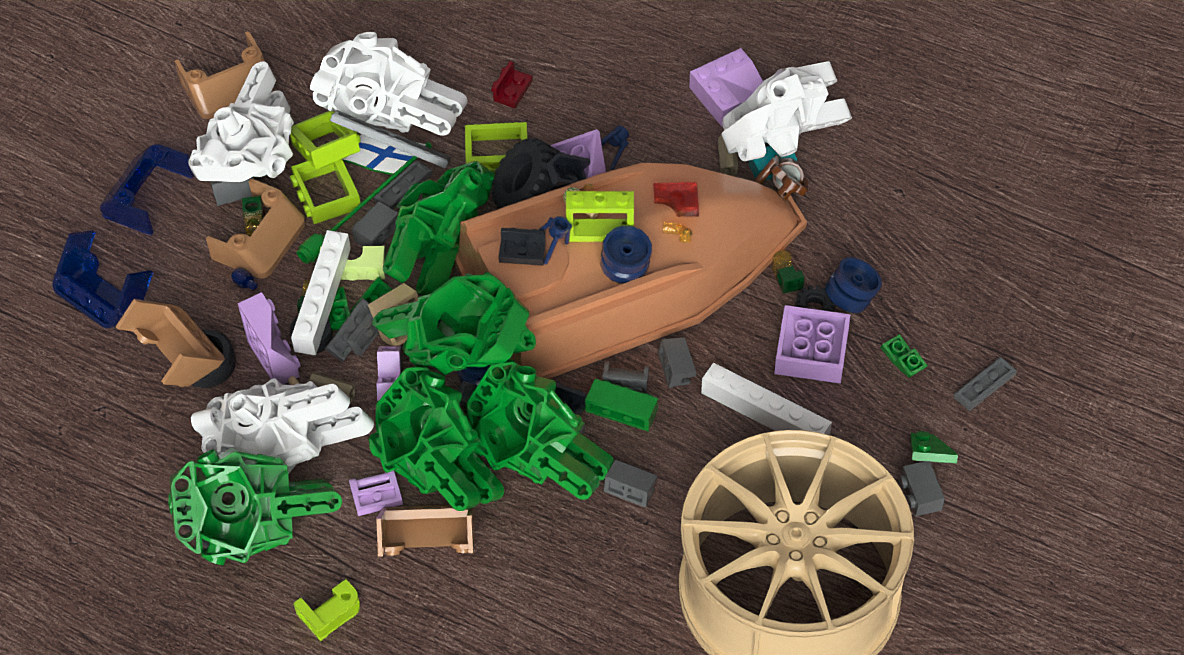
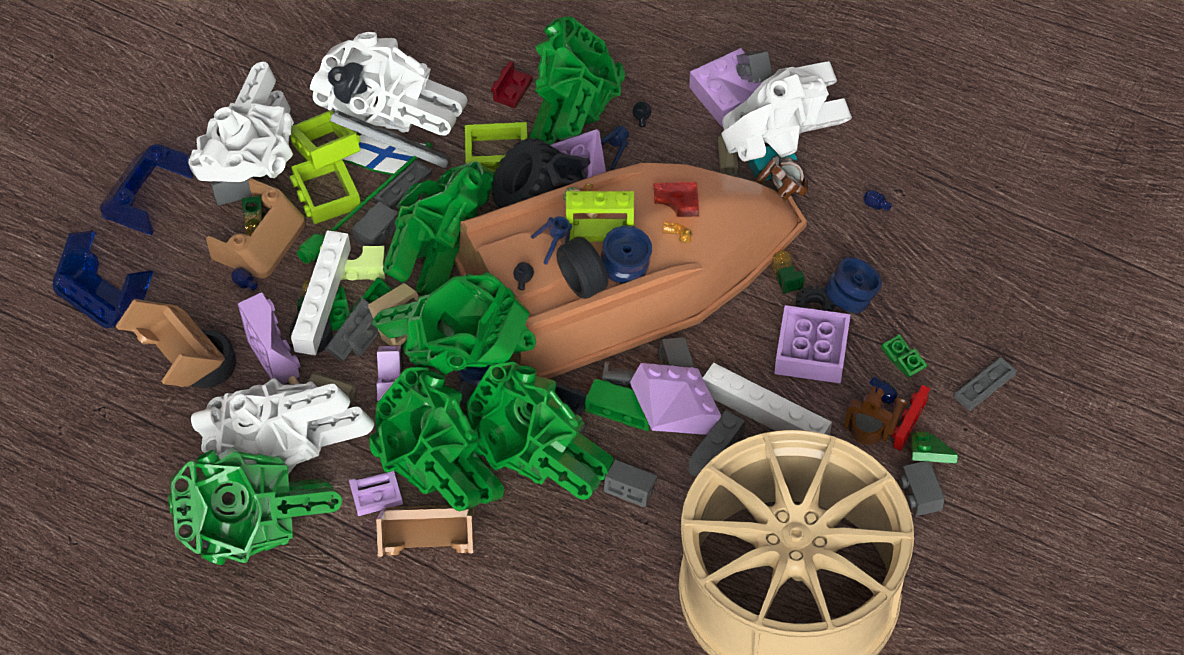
medium nougat windscreen [175,31,274,119] -> none
lime piece [293,579,360,641] -> none
black bracket [498,228,546,266] -> none
none -> black plate [328,62,368,104]
none -> black piece [513,262,534,290]
none -> green piece [529,16,625,145]
none -> black tyre [556,237,608,299]
none -> lavender slope [630,363,721,435]
none -> black piece [633,102,652,127]
none -> dark grey brick [689,410,745,477]
none -> dark grey brick [736,51,773,83]
none -> reddish brown piece [843,386,907,445]
none -> clear blue cylinder [864,190,892,211]
none -> clear blue cylinder [869,377,897,404]
none -> red plate [892,385,930,451]

